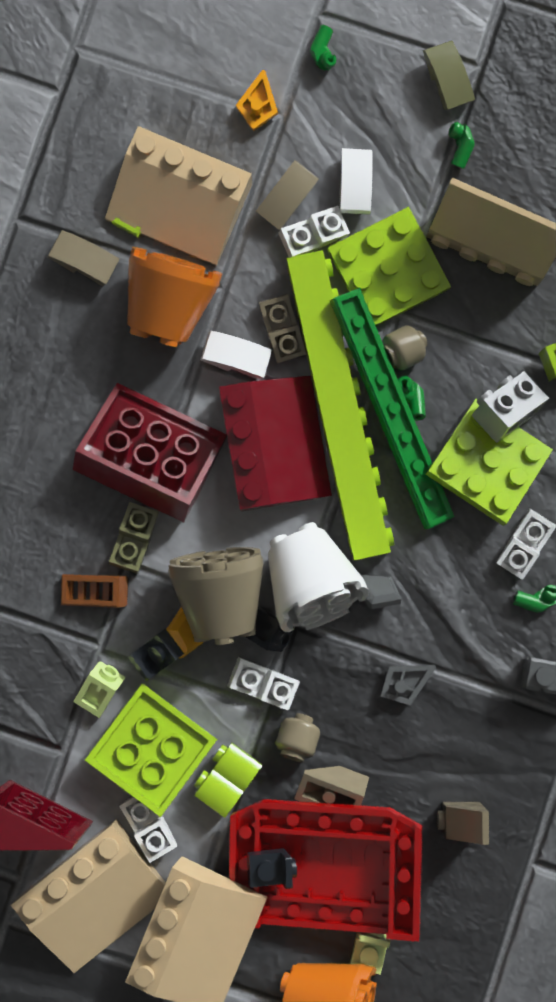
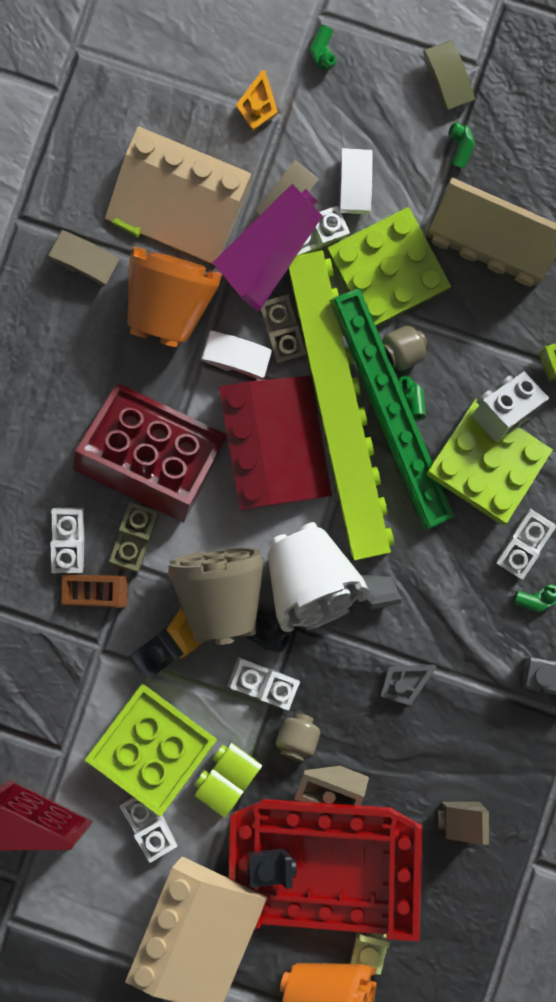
tan slope [11,819,166,973] -> none
yellowish green bracket [73,662,125,718] -> none
none -> white slope [50,508,84,573]
none -> magenta slope [212,183,323,312]

